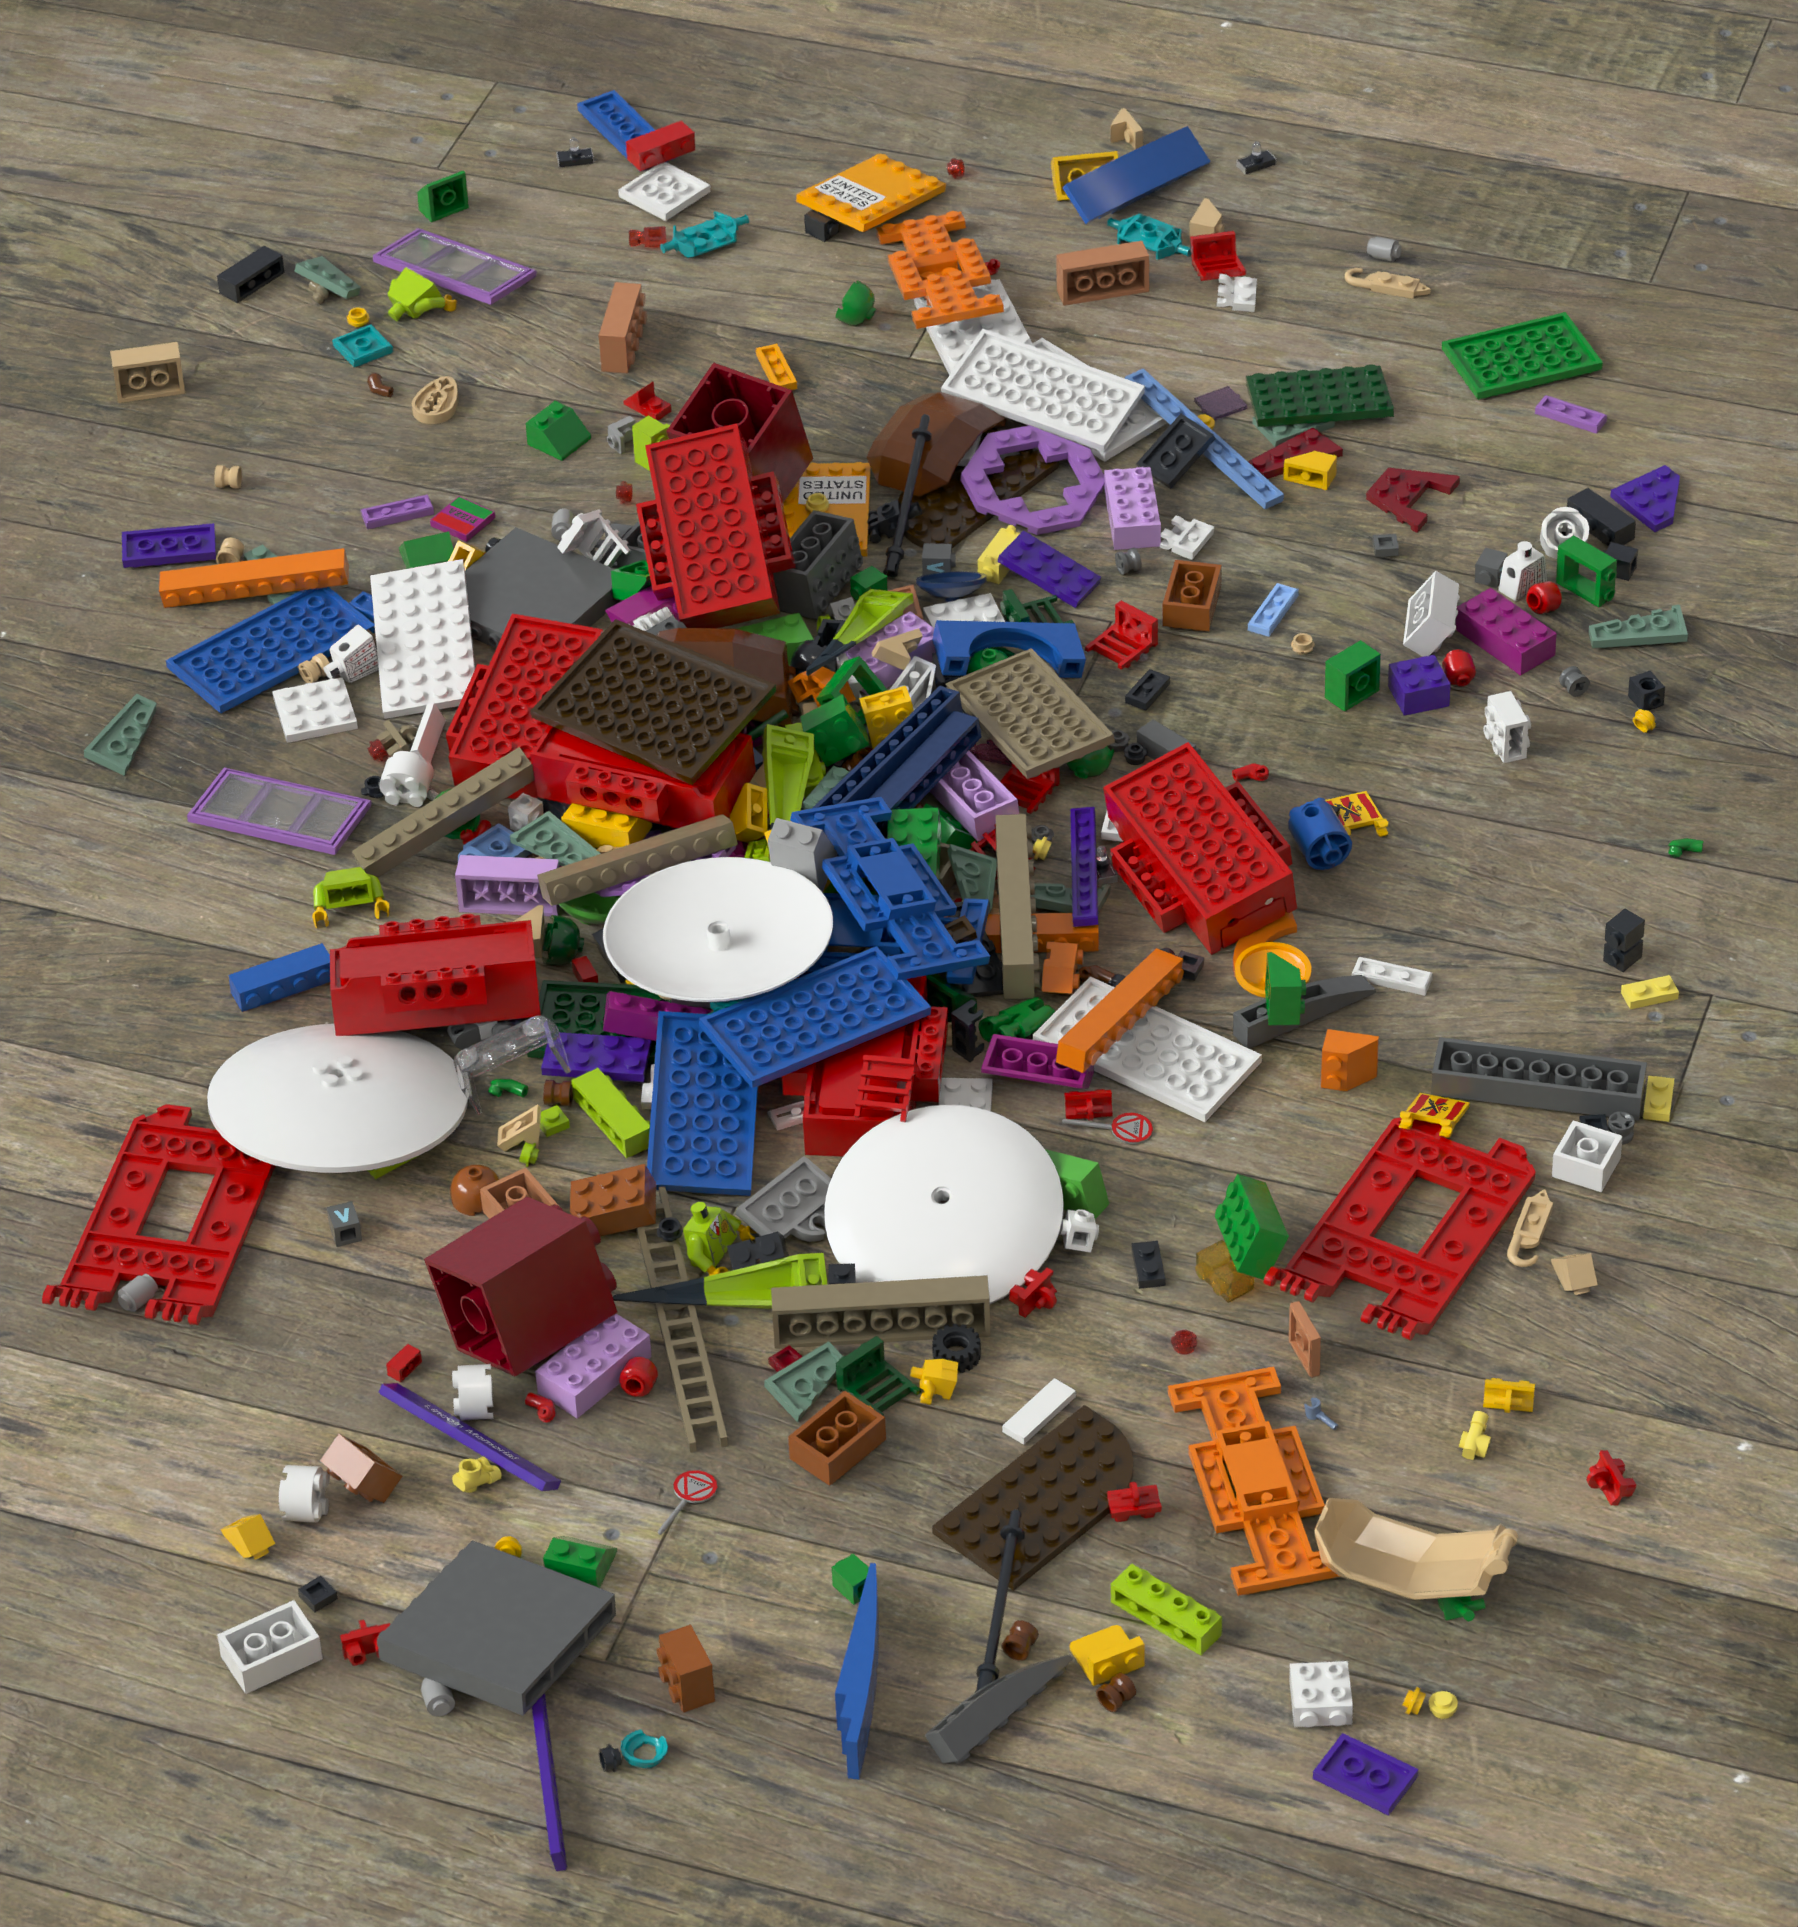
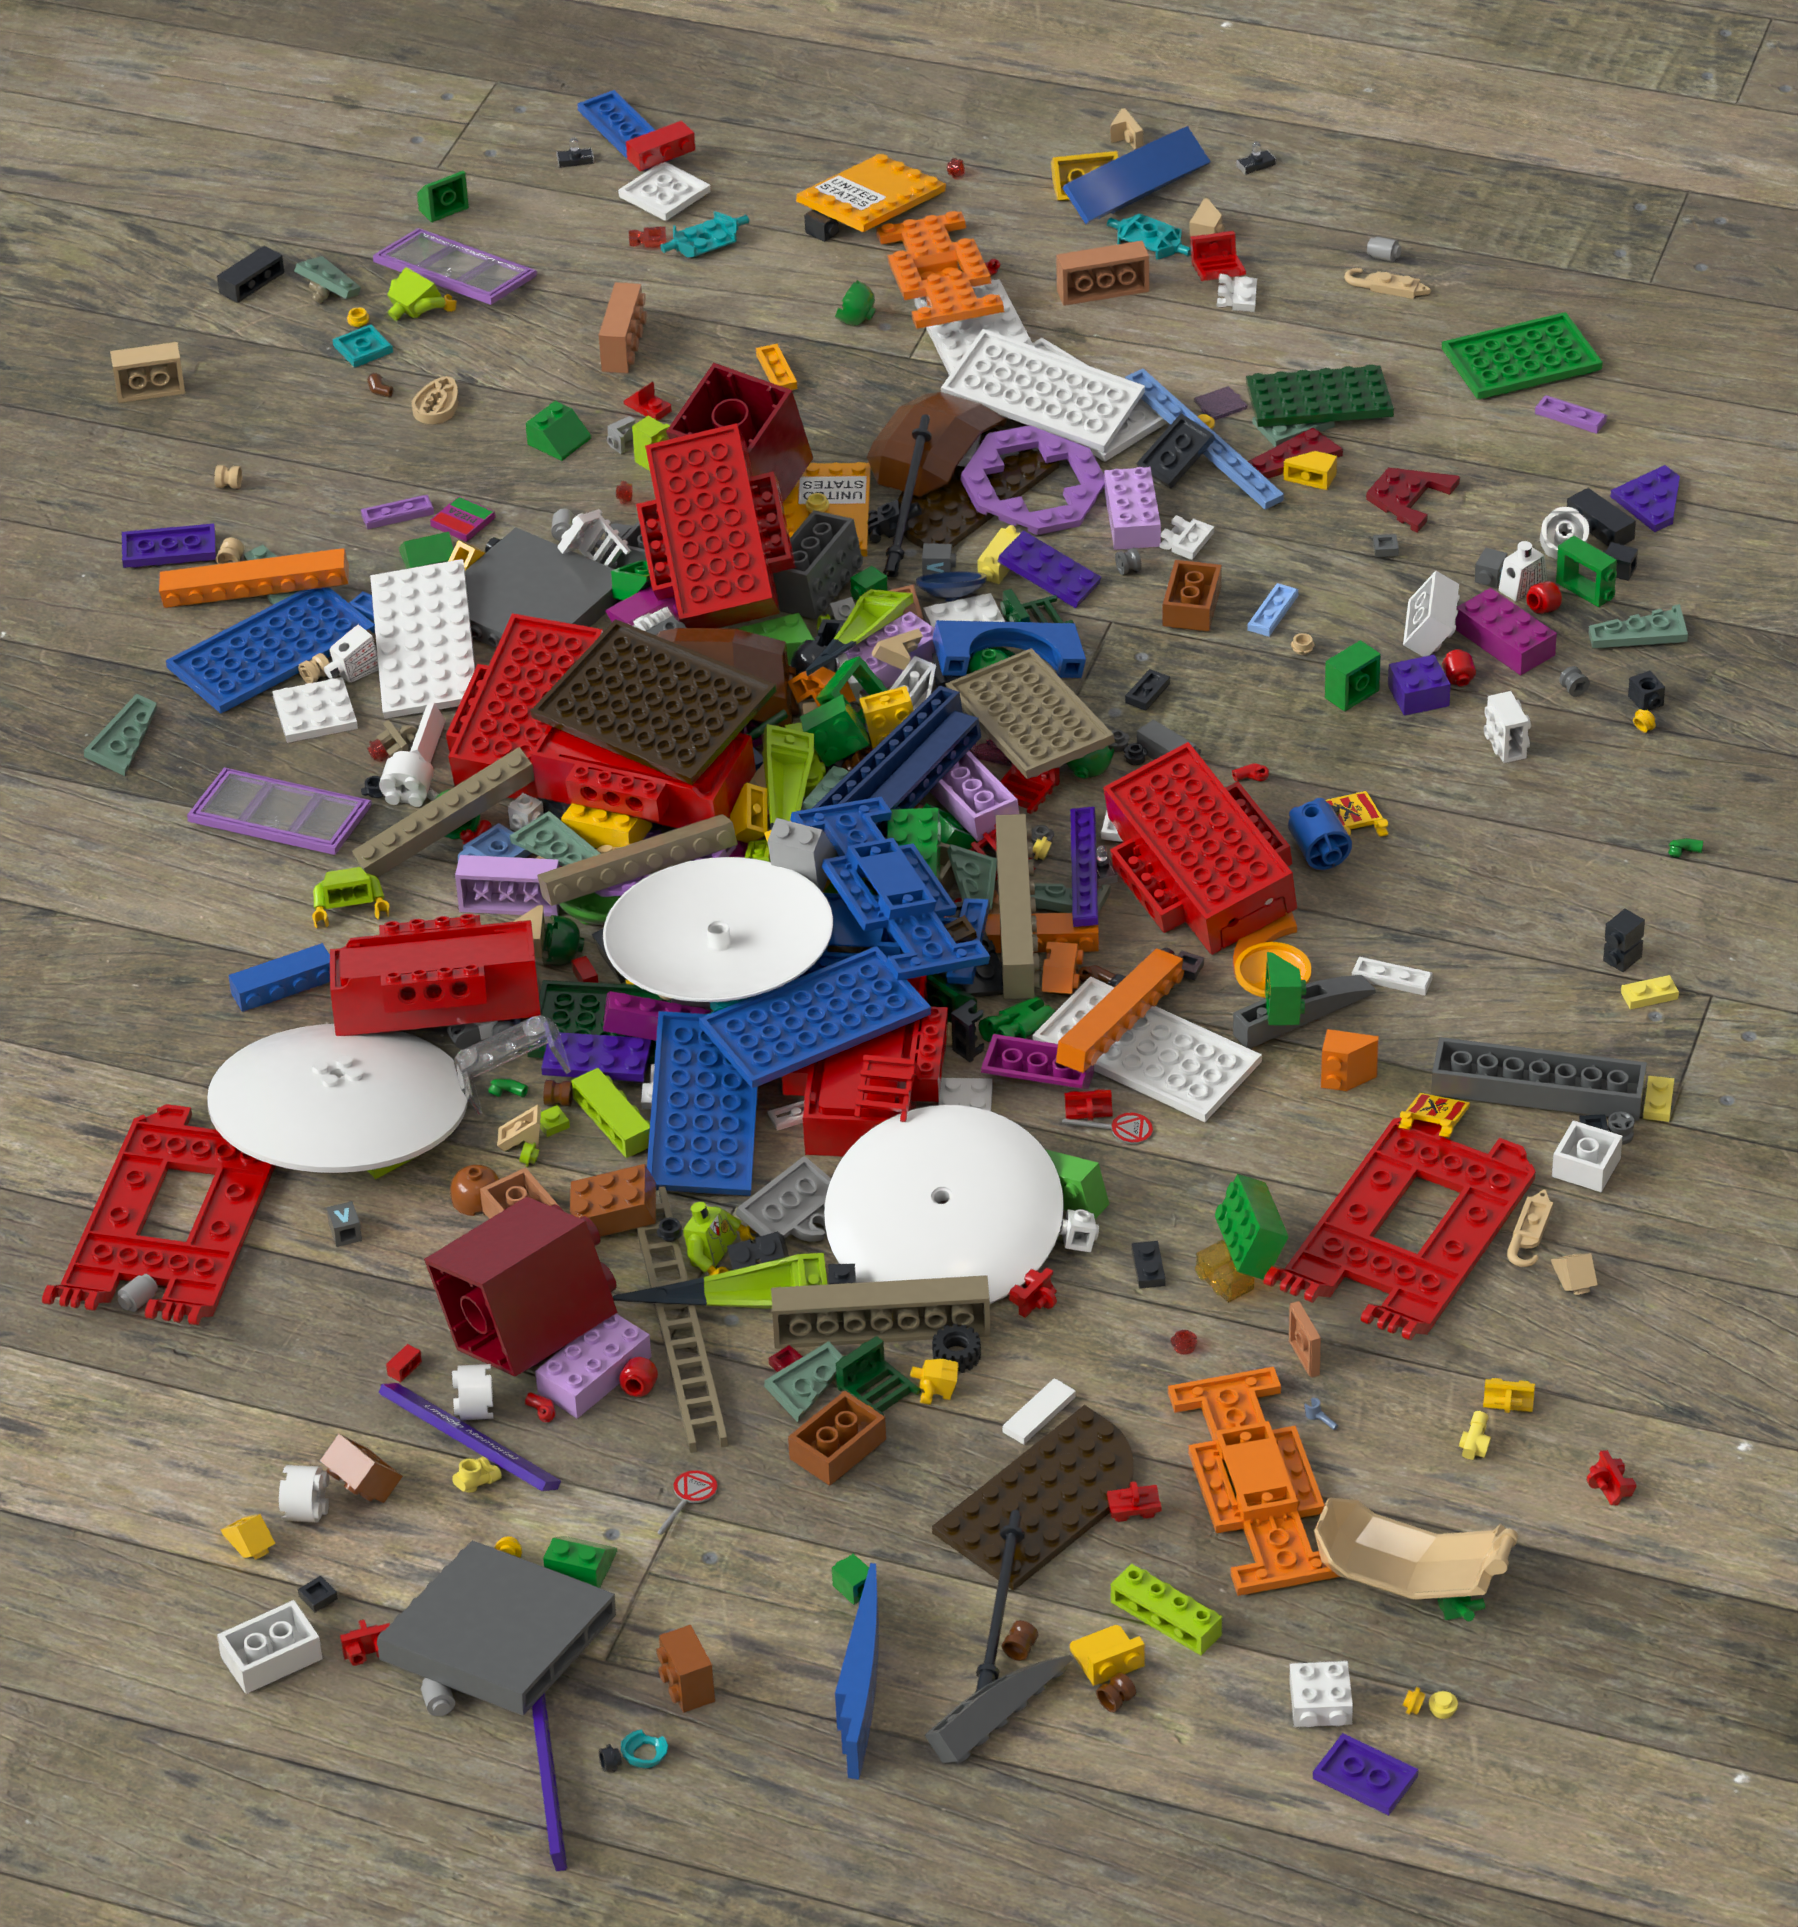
red plate [1085,600,1158,670] -> none

